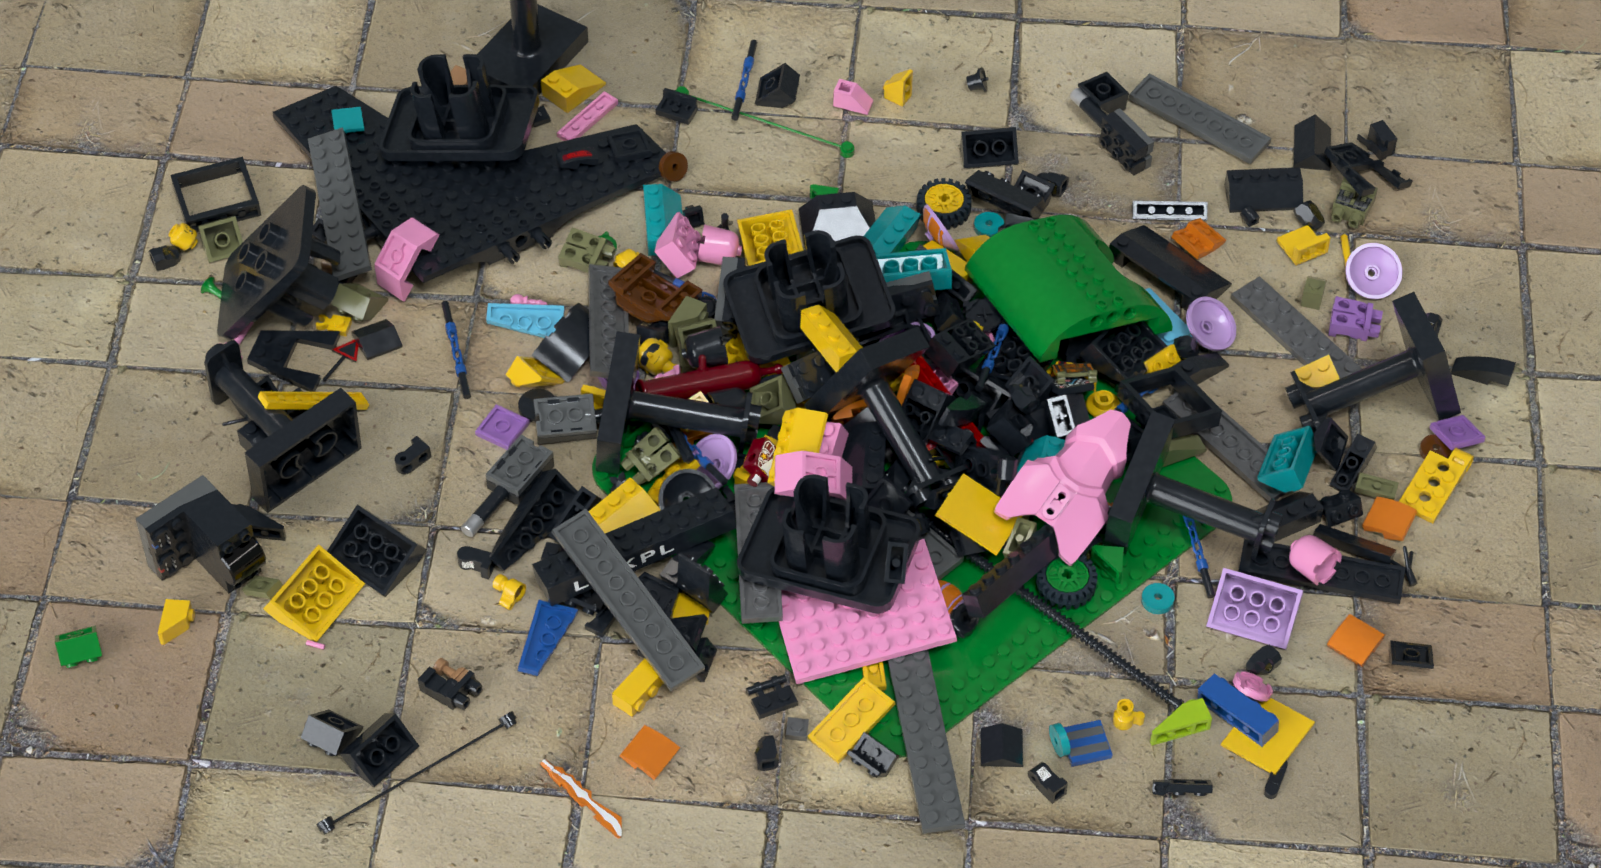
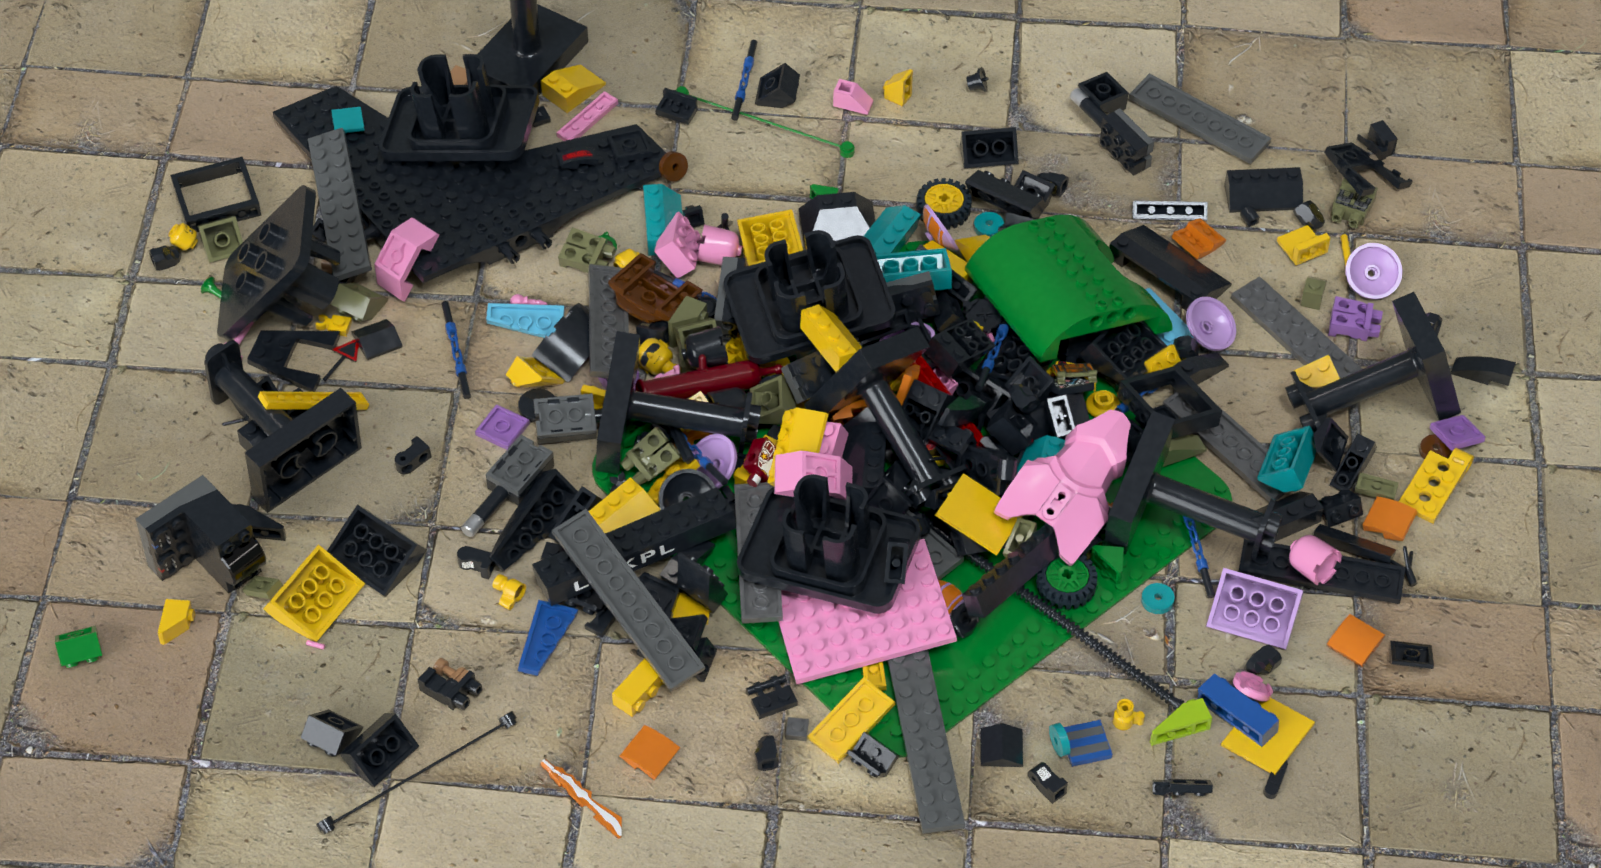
black slope [1293,114,1331,171] -> none

